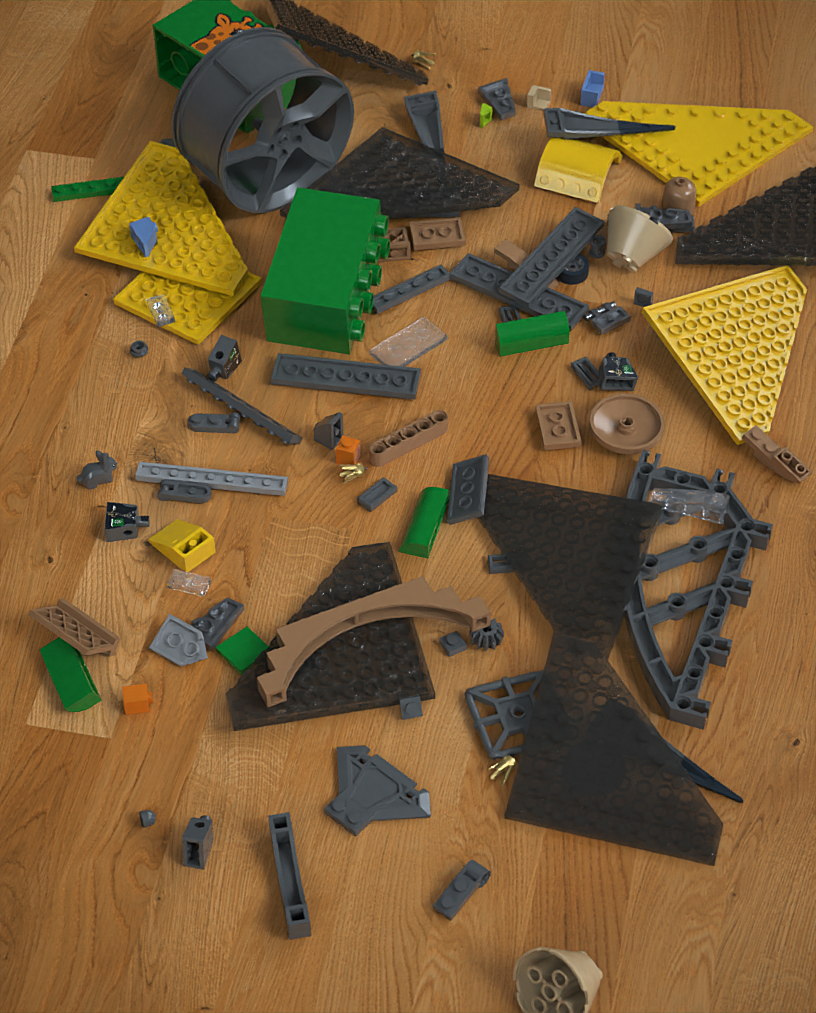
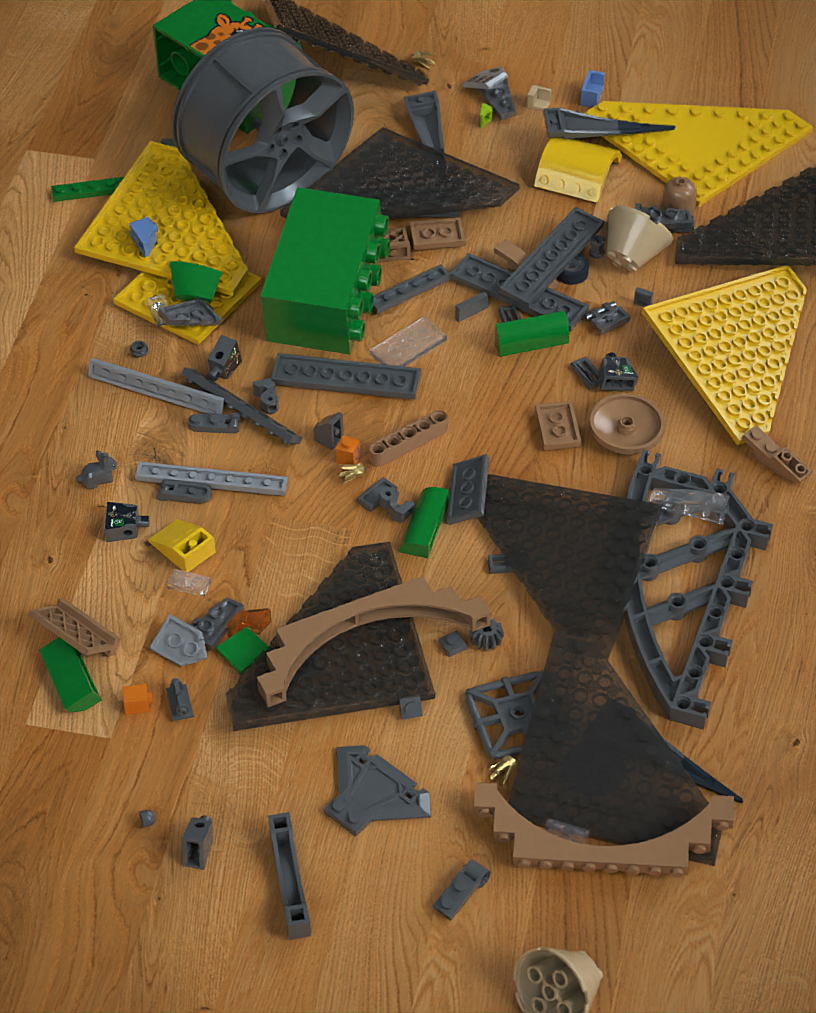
none -> light grey plate [88,358,224,414]
none -> flat silver wing [158,299,222,325]
none -> dark grey hinge [166,678,194,721]
none -> green slope [169,261,222,304]
none -> clear orange slope [226,608,272,637]
none -> dark grey leg [253,378,279,414]
none -> dark grey leg [378,487,415,524]
none -> dark grey tile [455,292,488,322]
none -> light grey tile [463,67,508,90]
none -> medium nougat arch [474,782,734,877]
none -> clear plate [545,818,590,844]

